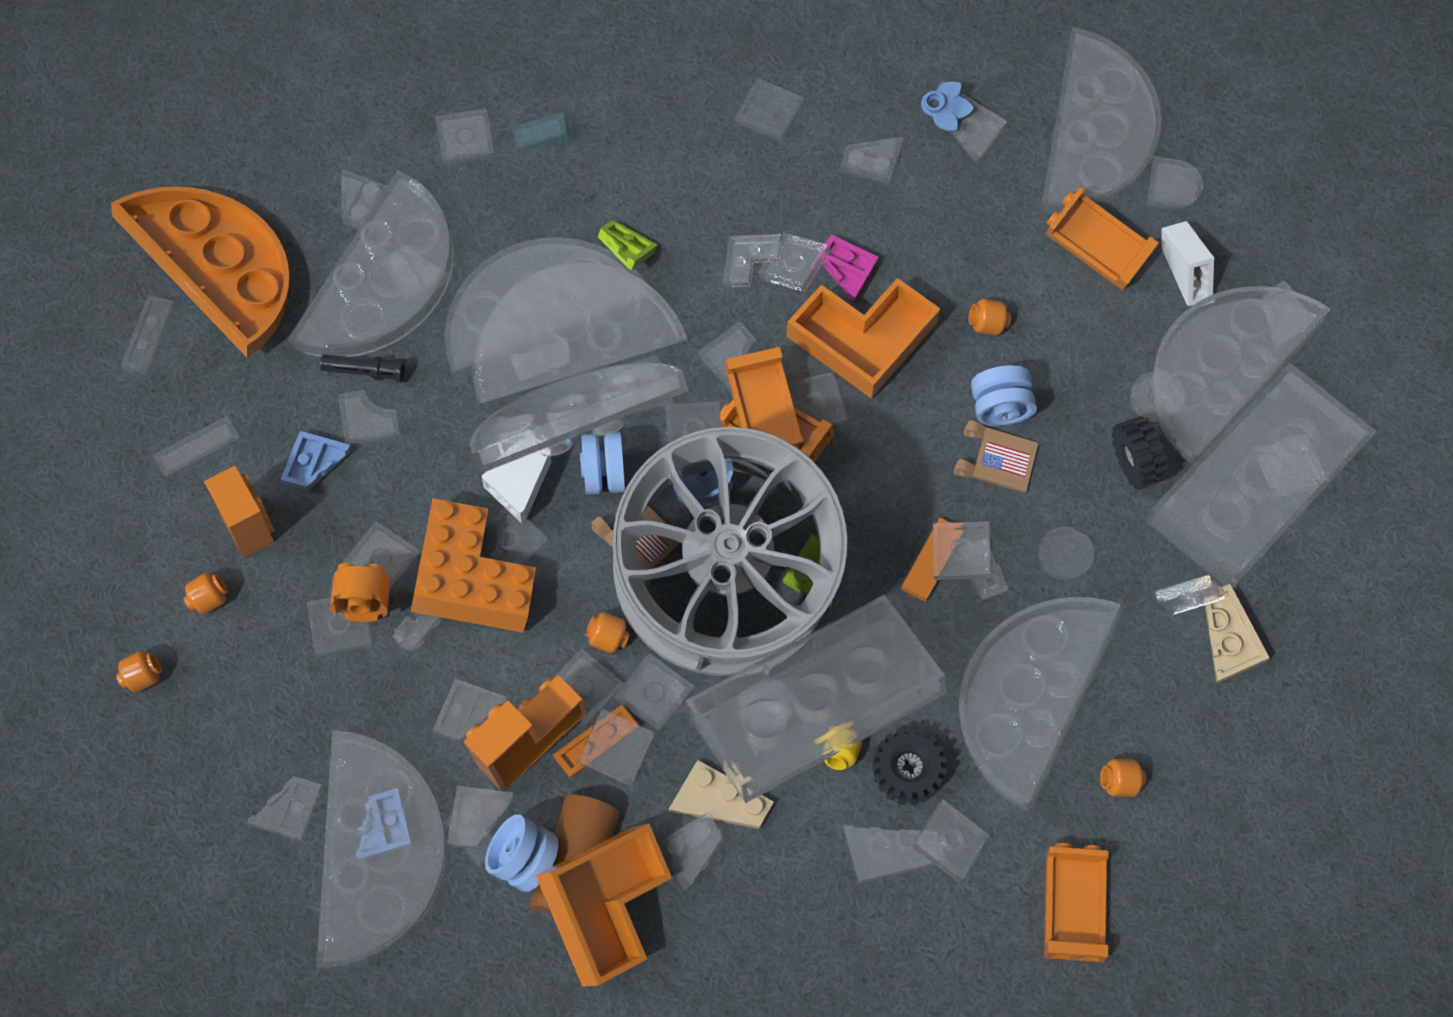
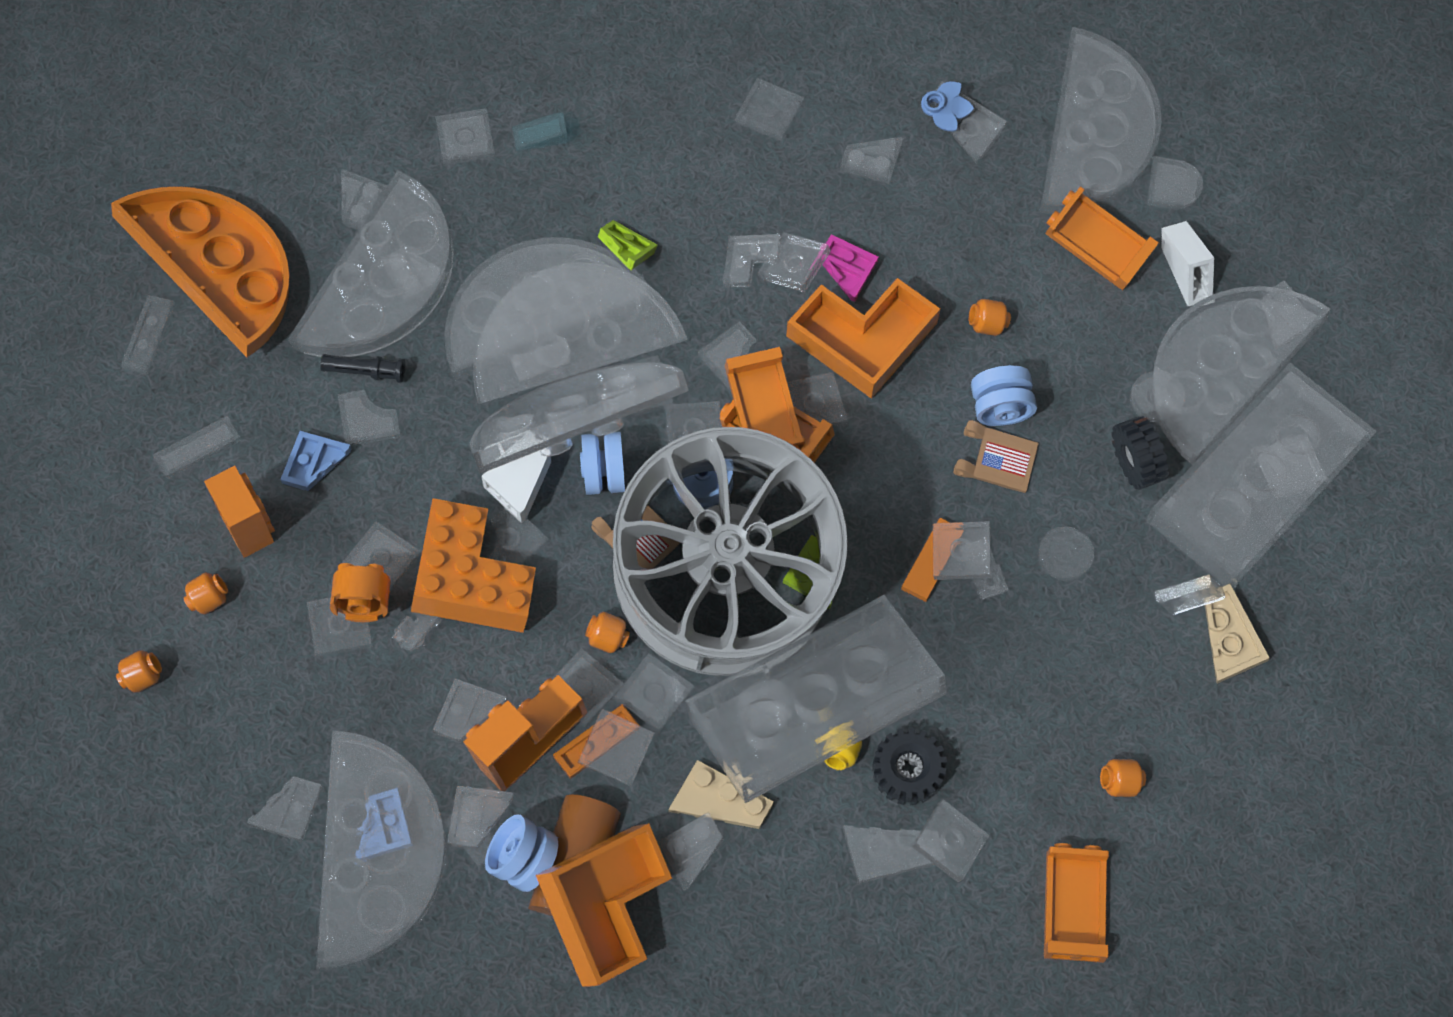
clear plate [959,597,1122,812] -> none

